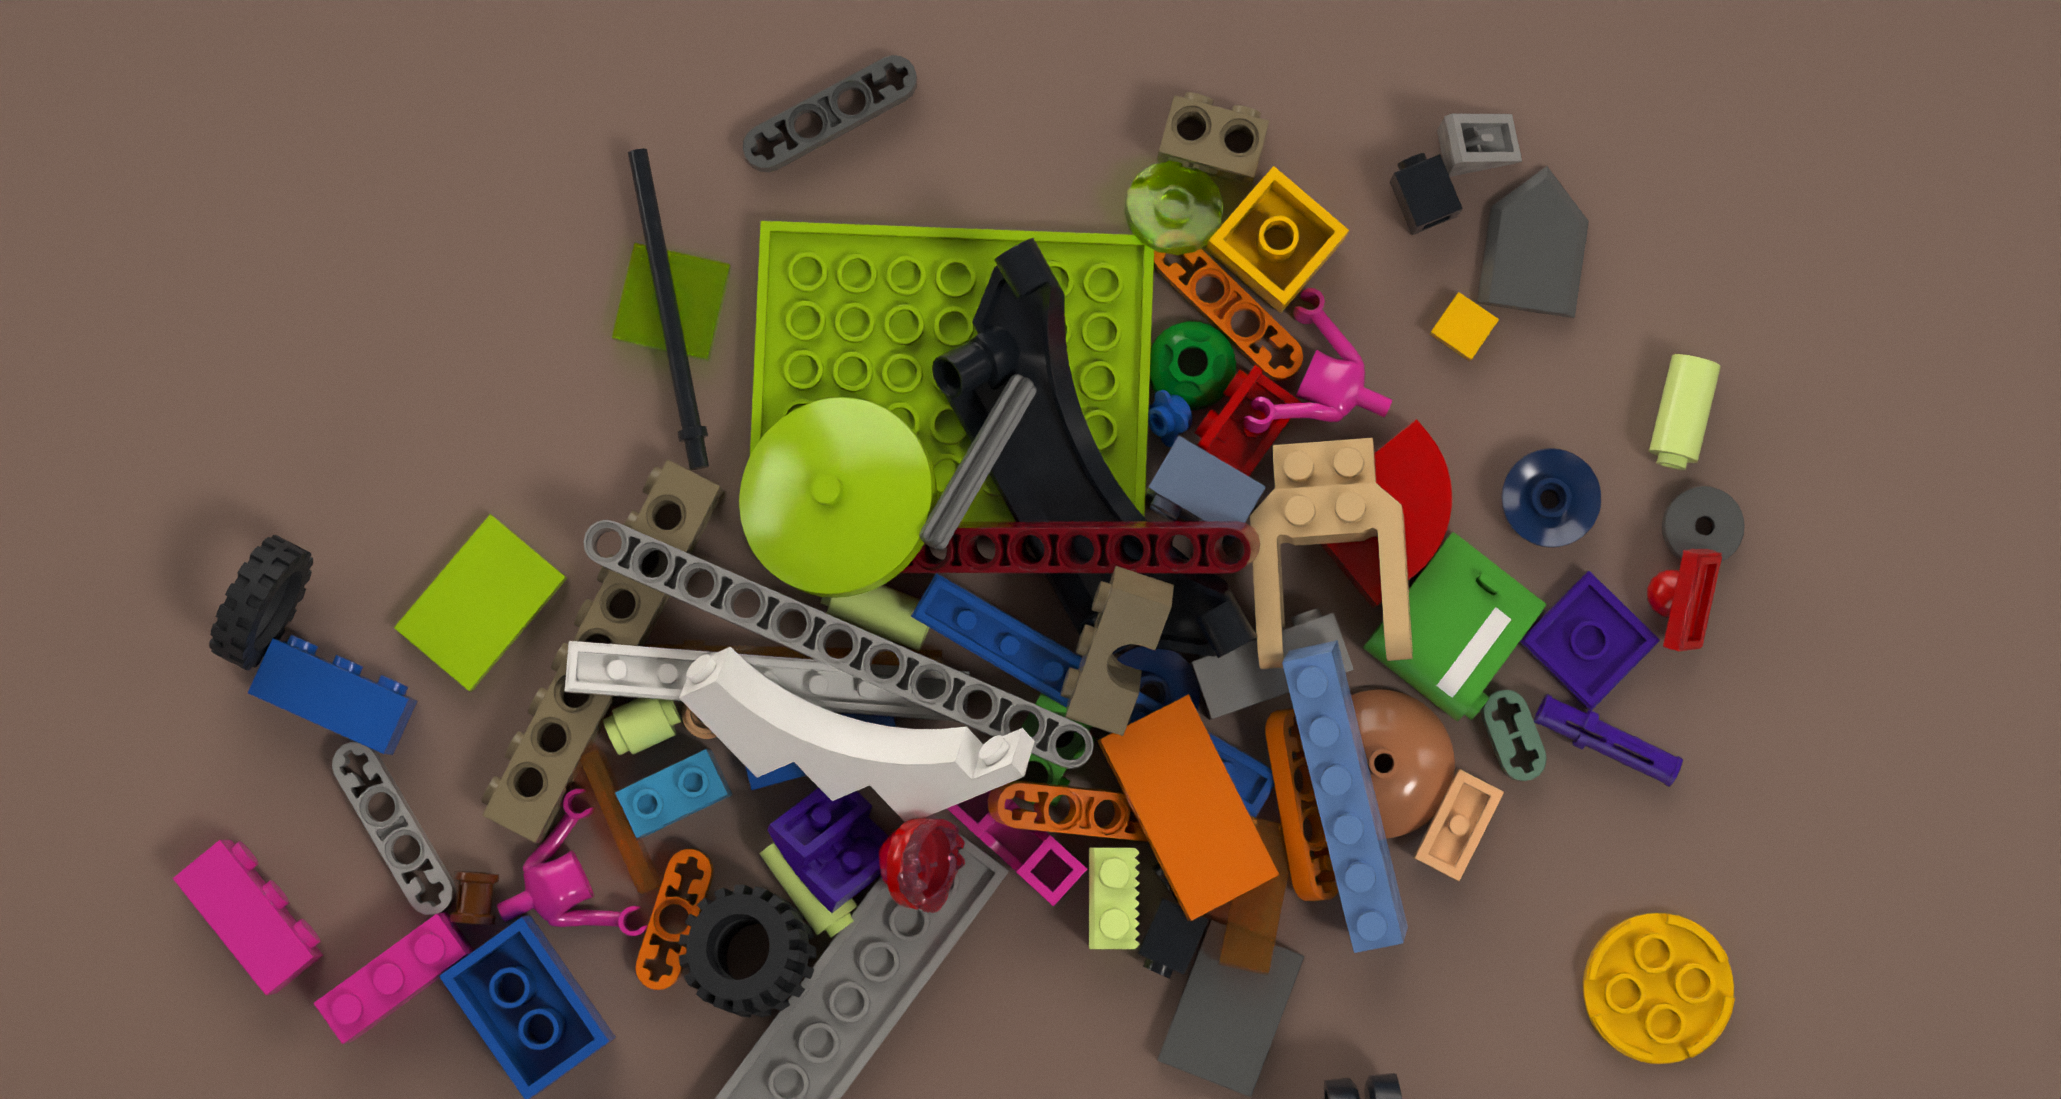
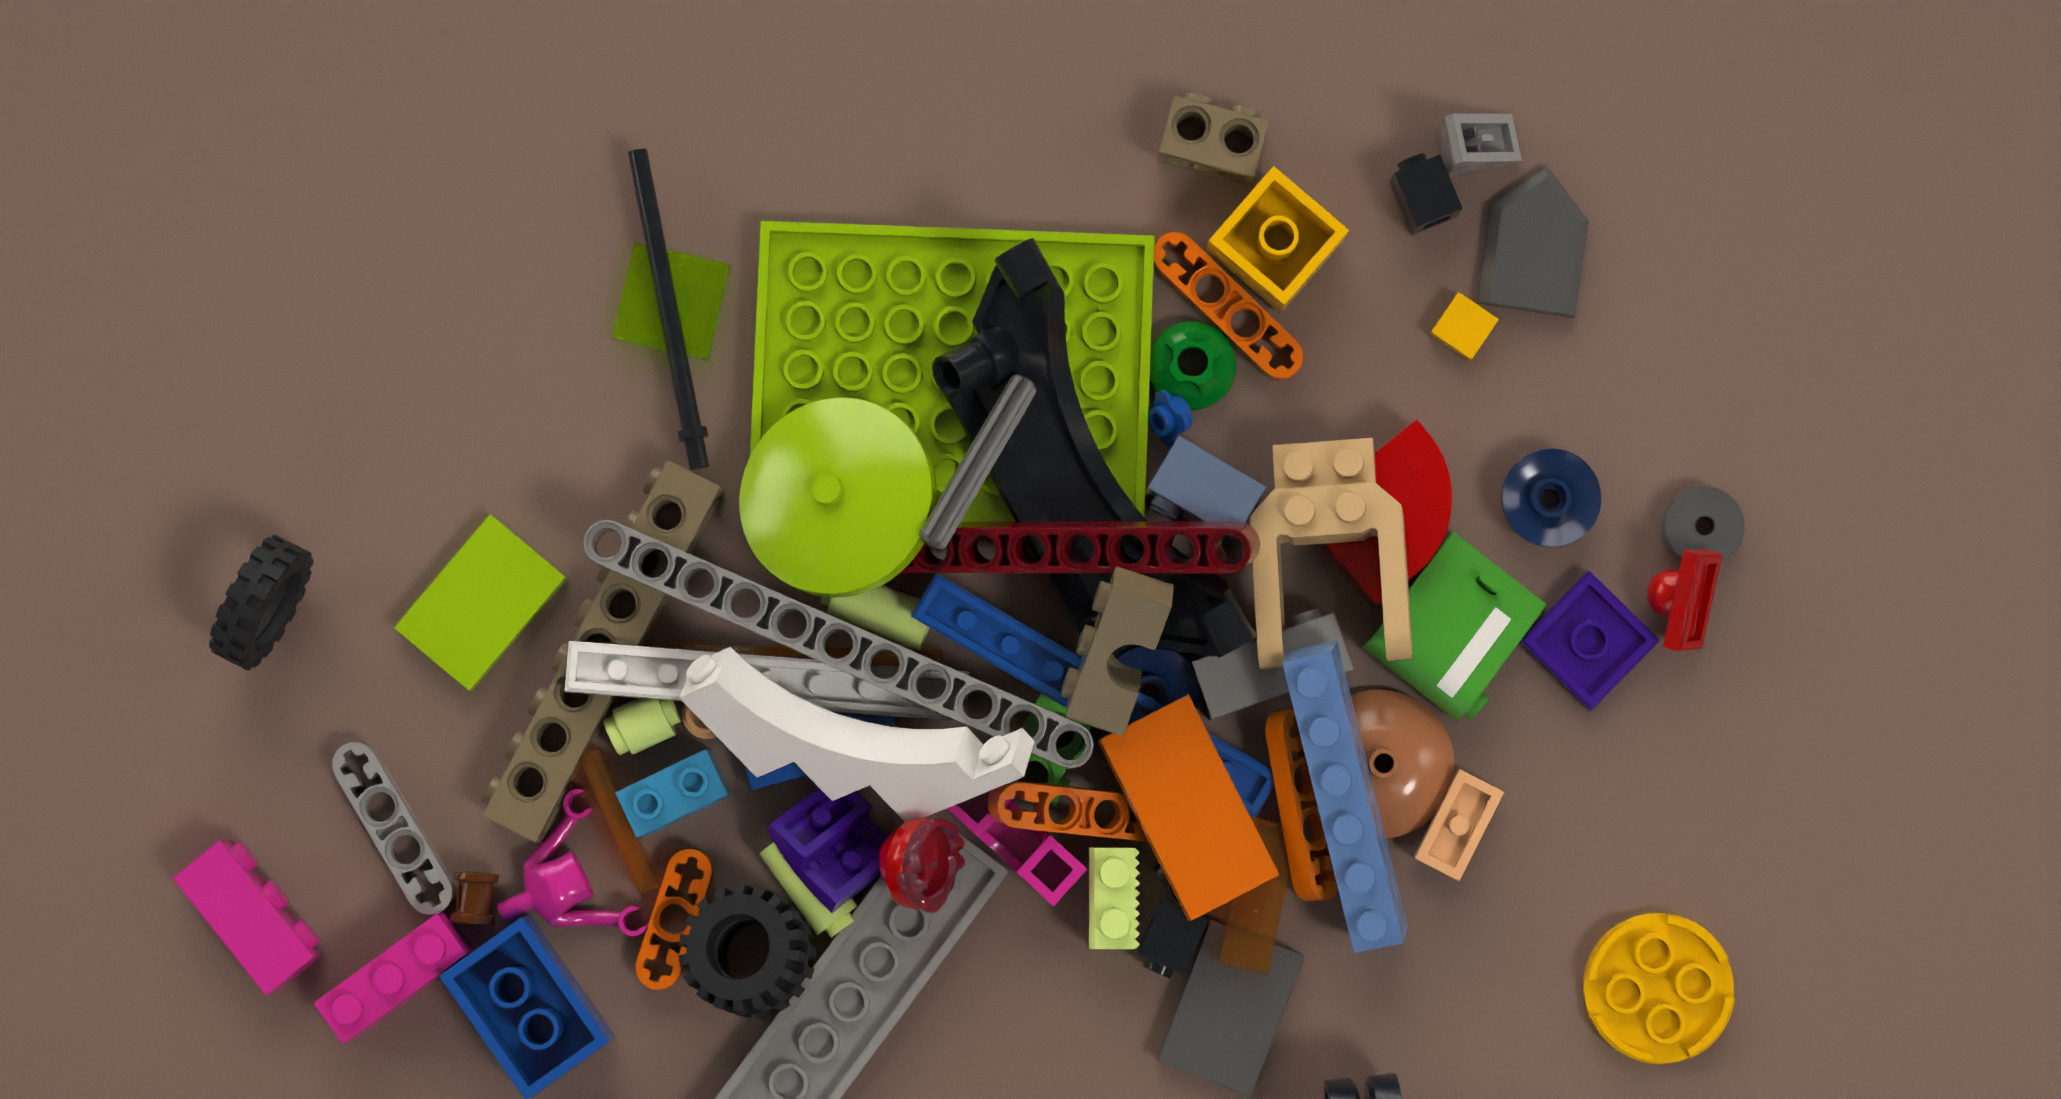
blue brick [248,635,417,755] -> none
dark grey beam [743,55,917,173] -> none
clear neon green tile [1124,161,1224,255] -> none
red bracket [1194,365,1302,477] -> none
dark pink piece [1243,288,1393,433] -> none
sand green beam [1481,690,1547,781] -> none
dark purple pin [1534,694,1683,787] -> none
yellowish green brick [1649,354,1721,470] -> none

